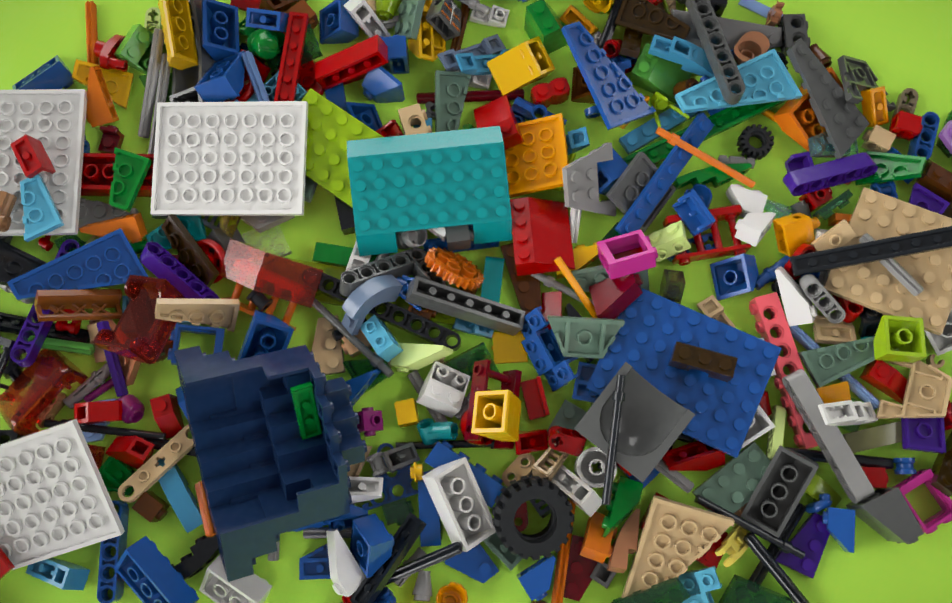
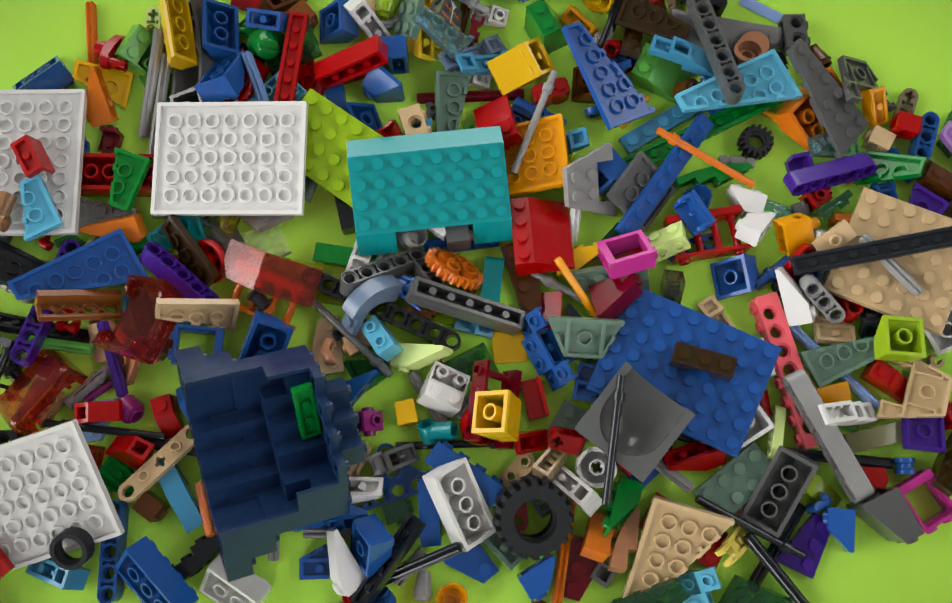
yellow plate [410,462,424,483] -> none
lime plant [650,91,690,127] -> none
nougat plate [765,1,785,27] -> none
none -> black tyre [49,527,95,570]
none -> nougat arm [320,337,338,366]
none -> clear light blue wing [412,7,475,59]
none -> dark red plate [465,14,485,47]
none -> light grey bar [510,70,558,175]

